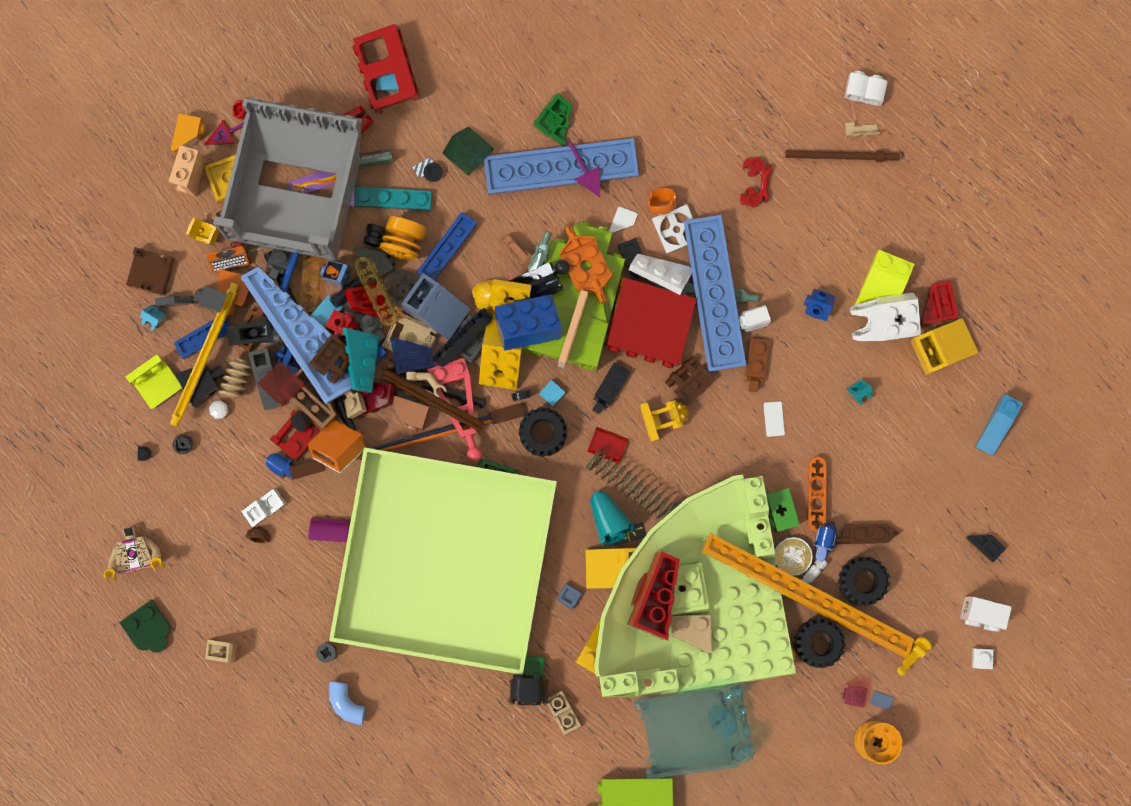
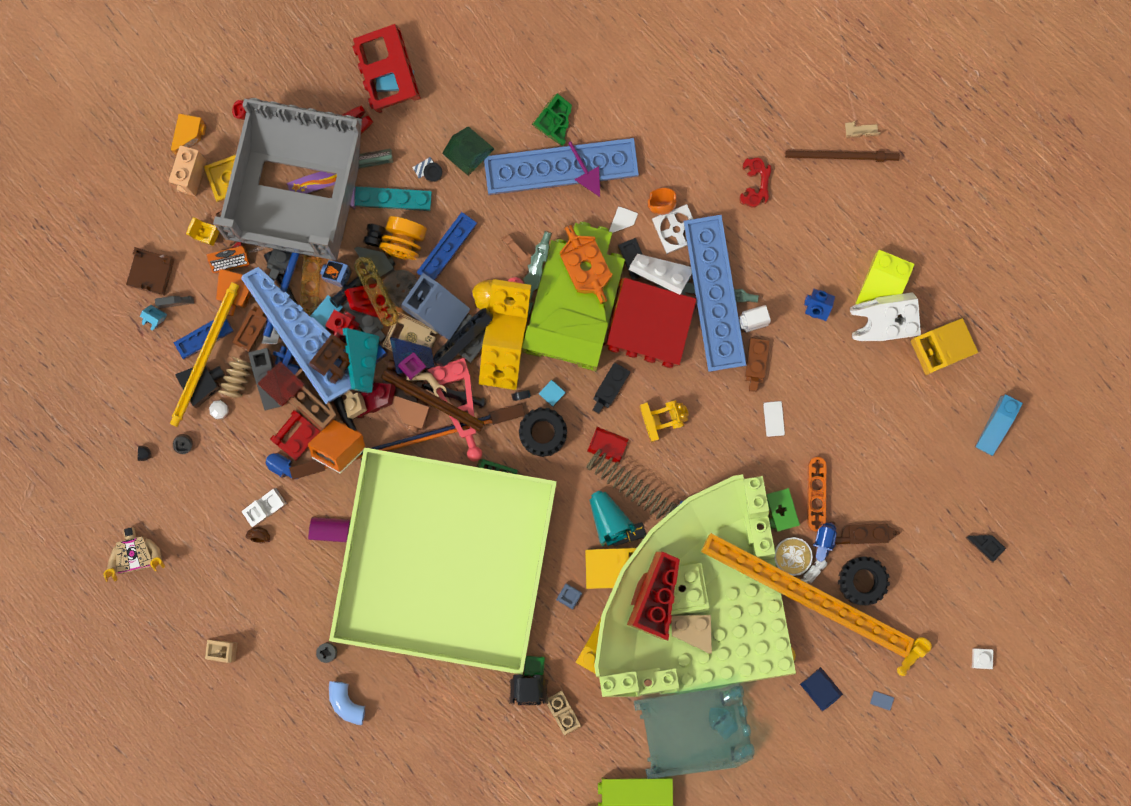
dark green plate [119,600,171,653] -> none
neon yellow bracket [125,354,183,409] -> none
dark grey slope [193,286,227,313] -> none
piece [204,120,244,145] -> none
pearl dark grey slope [226,321,273,346] -> none
black tile [291,411,310,432] -> none
blue brick [495,294,562,351] -> none
black plate [509,260,570,300] -> none
black tile [529,273,563,299] -> none
light nougat tile [558,290,588,368] -> none
reddish brown plate [665,356,715,405] -> none
black tyre [794,619,846,668] -> none
clear pink brick [842,684,868,708] -> none
white brick [844,71,887,106] -> none
teal tile [847,379,873,405] -> none
light orange wheel [854,720,902,764] -> none
red wing [921,281,959,326] -> none
white brick [960,597,1011,632] -> none
none -> magenta plate [398,352,426,380]
none -> dark blue piece [800,667,843,711]

